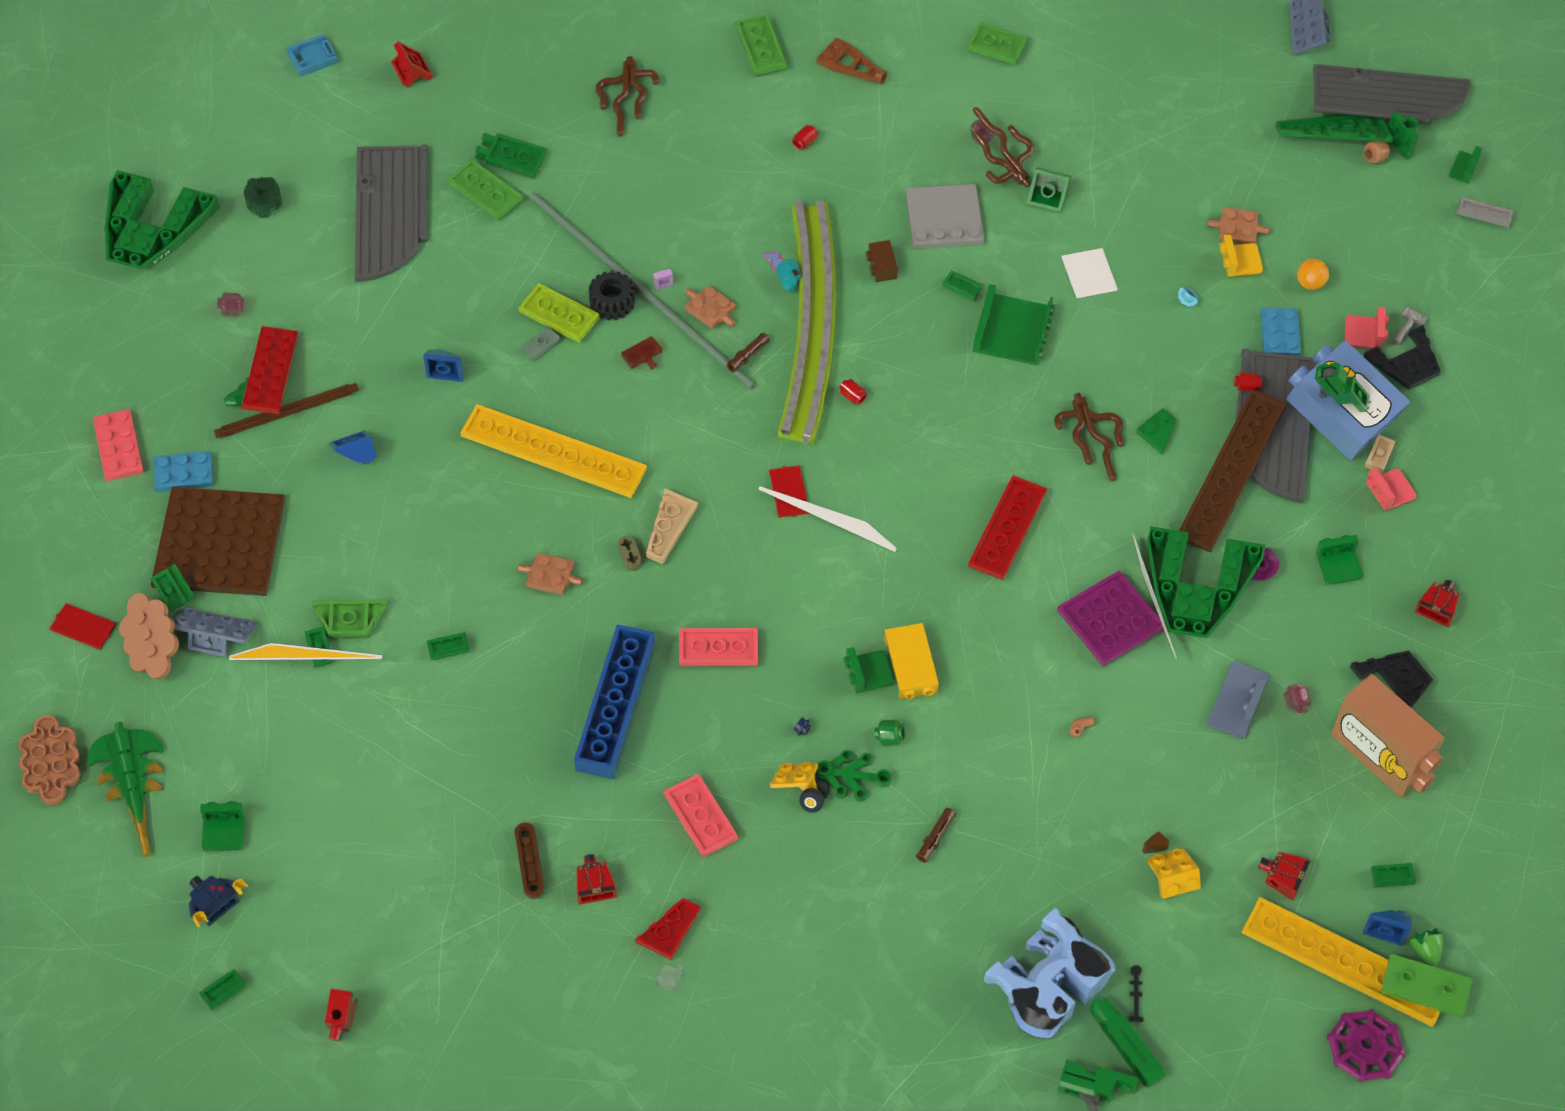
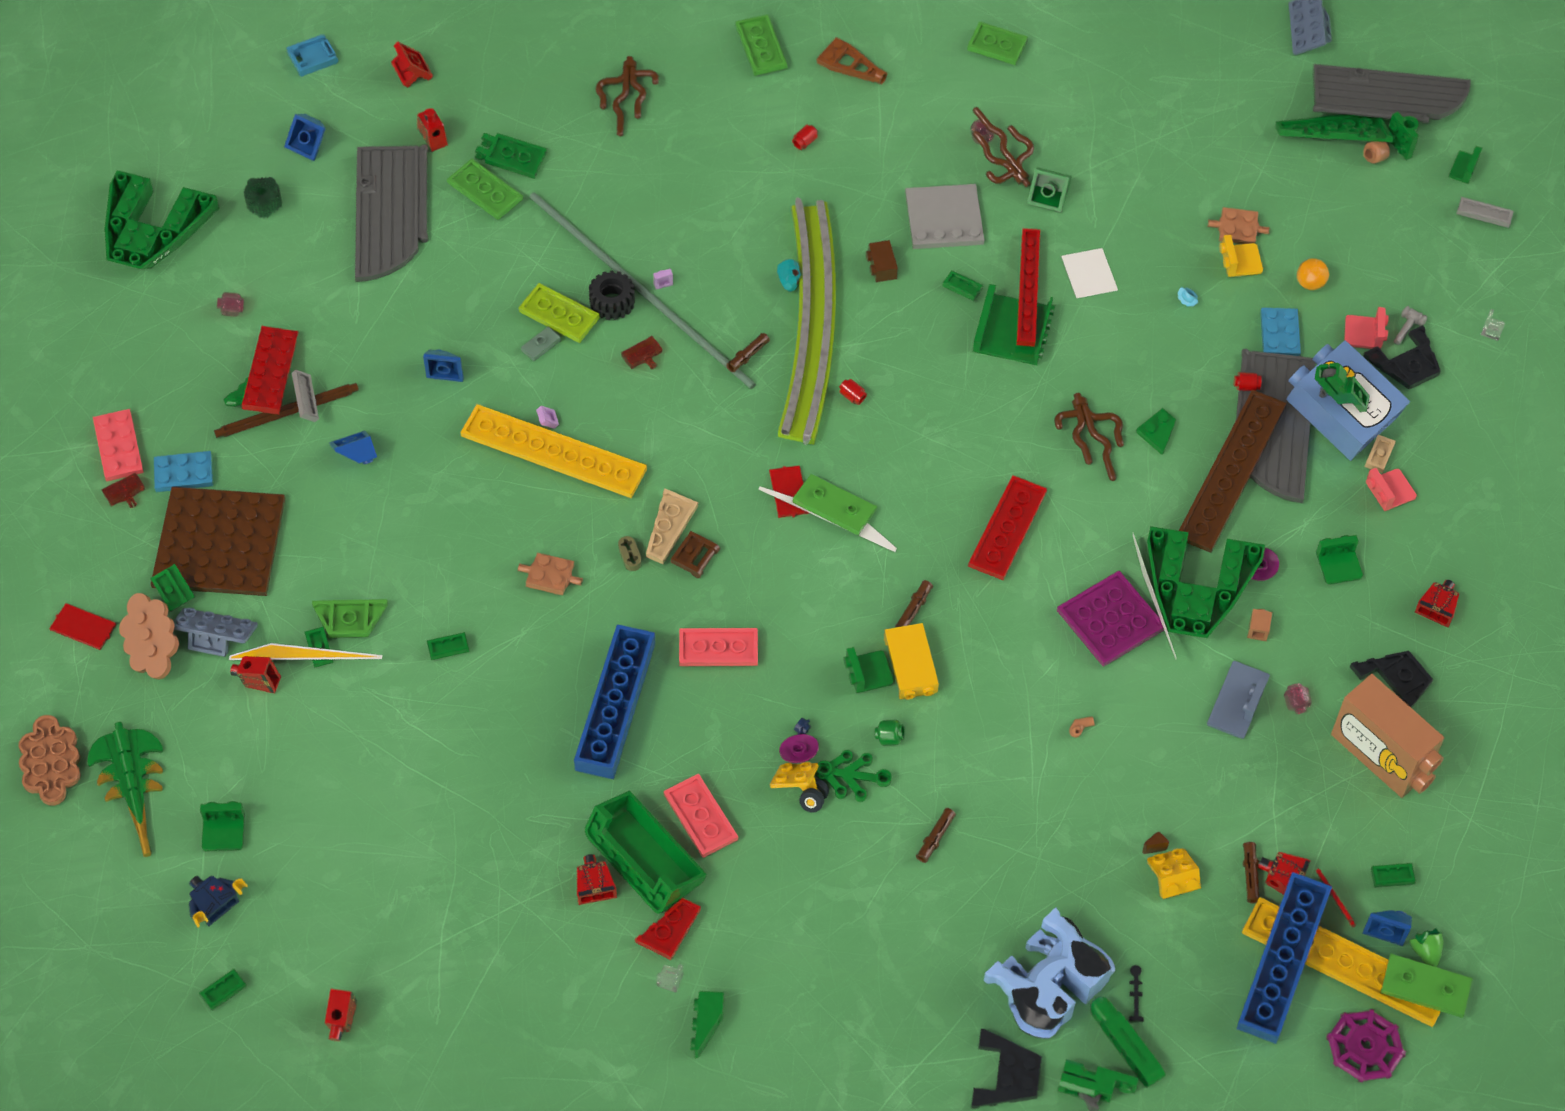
reddish brown plate [515,822,544,899] -> none
nougat plate [685,285,736,329] -> none
medium blue sticker [763,251,784,270] -> none
none -> clear red plate [101,473,145,508]
none -> red torso [230,656,281,694]
none -> blue slope [284,114,326,161]
none -> light grey plate [292,370,319,422]
none -> red torso [417,108,448,152]
none -> lavender plate [536,406,559,429]
none -> green windscreen [585,790,707,914]
none -> reddish brown plate [671,531,720,578]
none -> green slope [691,991,724,1058]
none -> magenta dish [779,734,819,763]
none -> bright green plate [792,474,877,536]
none -> reddish brown pin [895,580,933,628]
none -> black wing [971,1028,1042,1109]
none -> red plate [1016,228,1040,347]
none -> blue brick [1236,872,1332,1044]
none -> reddish brown pin [1242,842,1259,903]
none -> nougat brick [1247,609,1272,641]
none -> red piece [1316,868,1356,928]
none -> clear panel [1481,309,1505,341]

